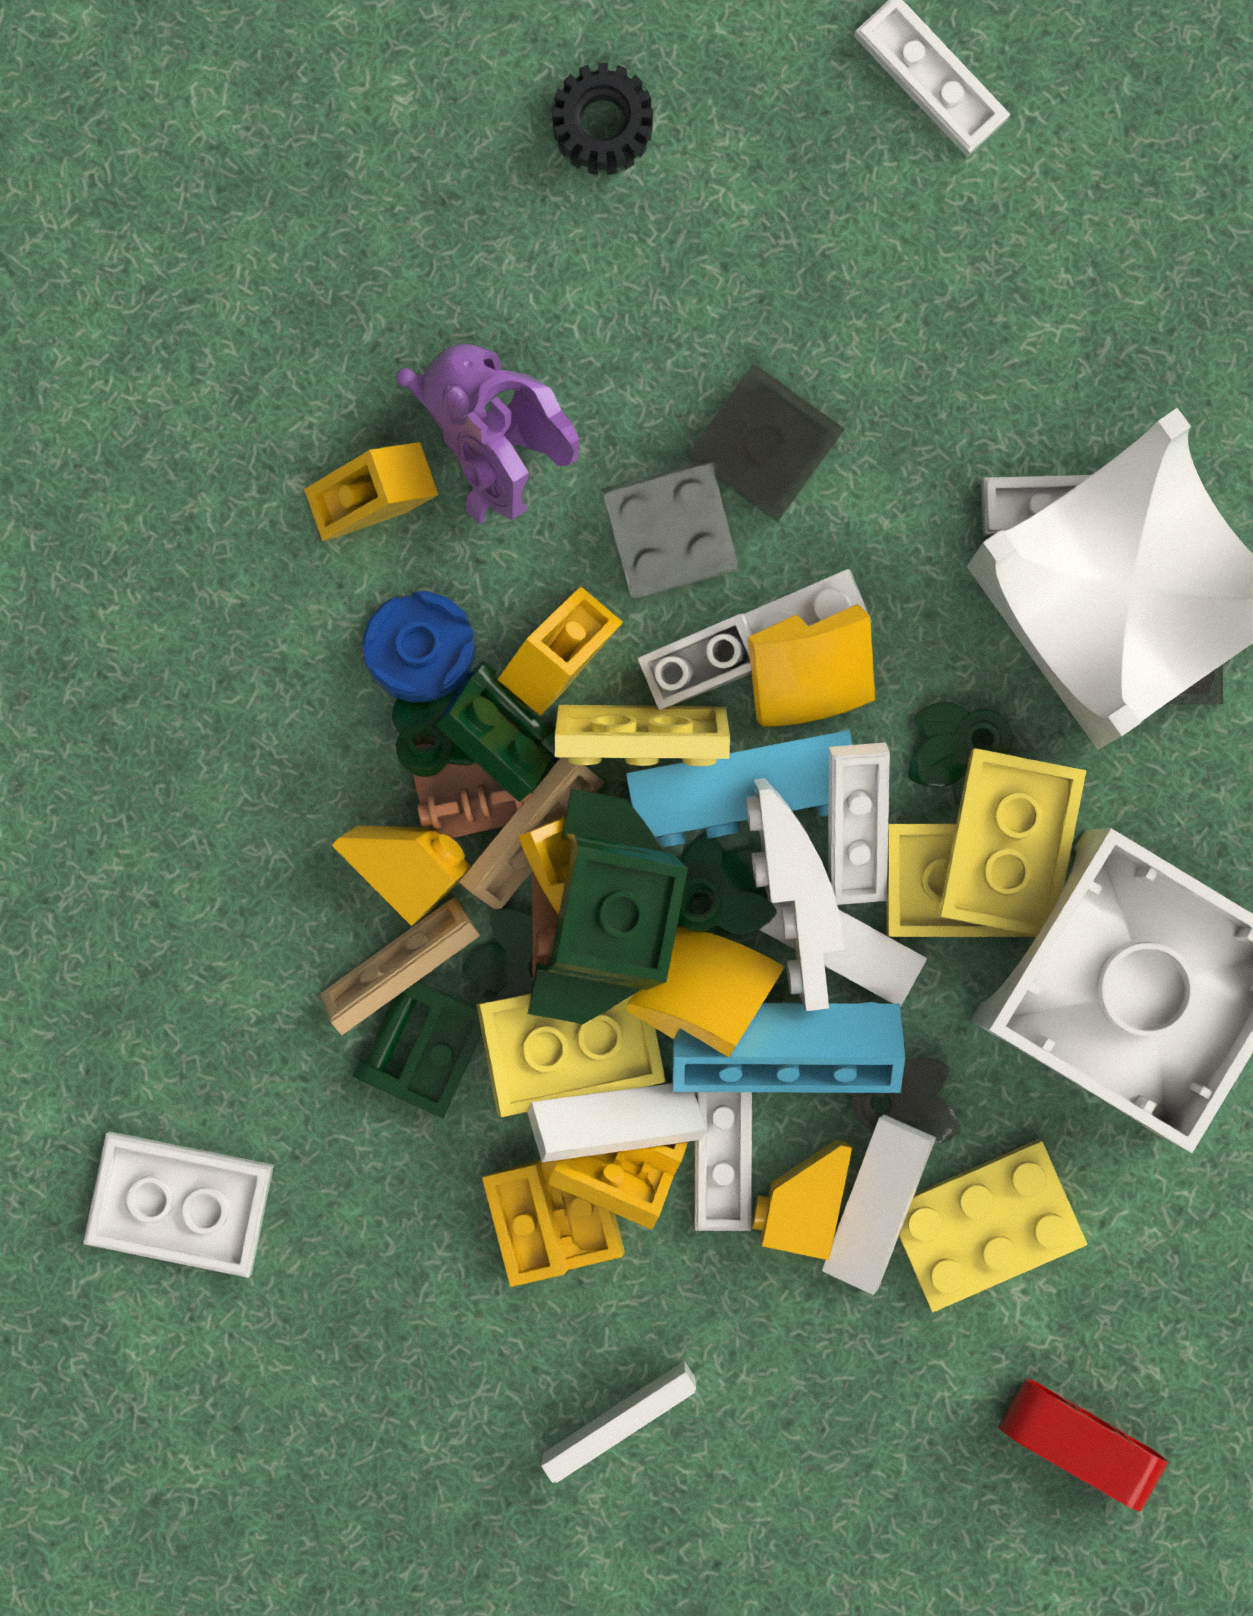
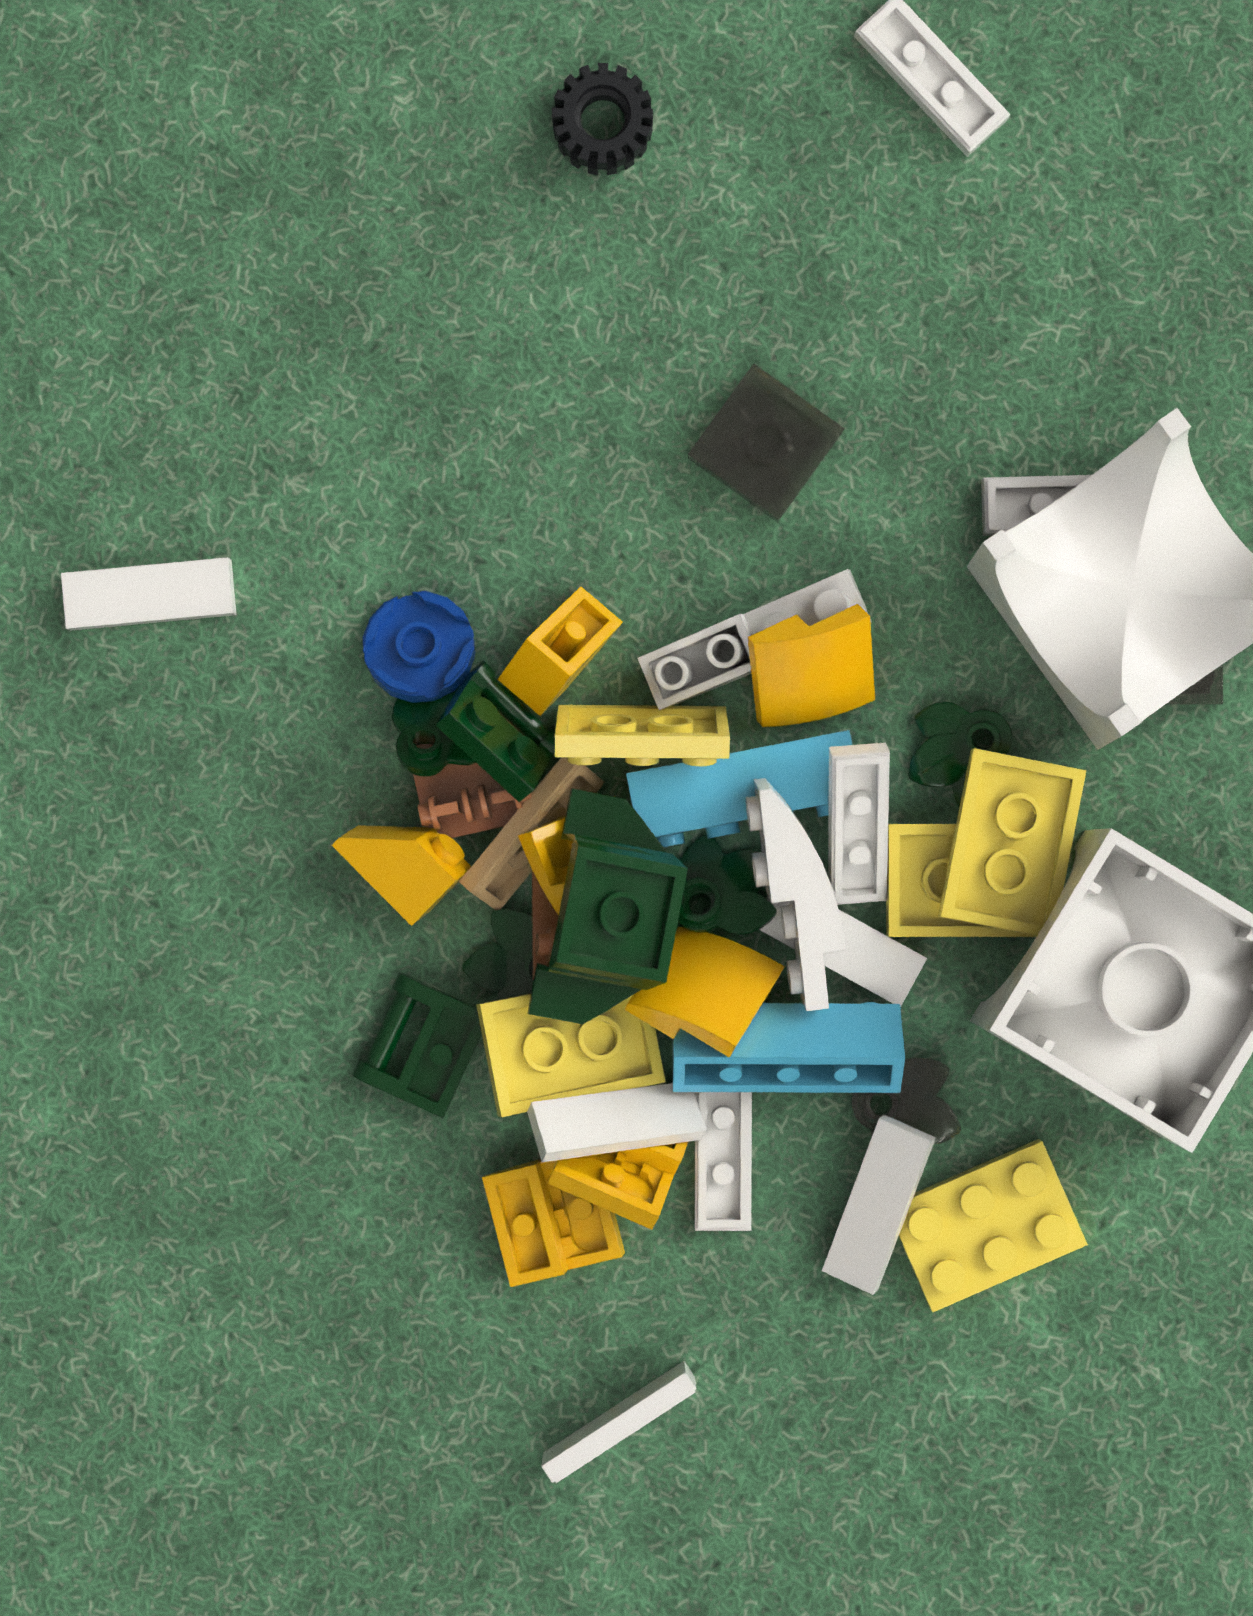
white tile [83,1132,274,1278] -> none
yellow slope [304,442,439,541] -> none
tan tile [319,897,480,1035] -> none
medium lavender helmet [396,343,579,525] -> none
clear smoke plate [601,459,740,600] -> none
yellow slope [752,1139,852,1260] -> none
red beam [998,1377,1169,1512] -> none
none -> white tile [61,557,236,631]

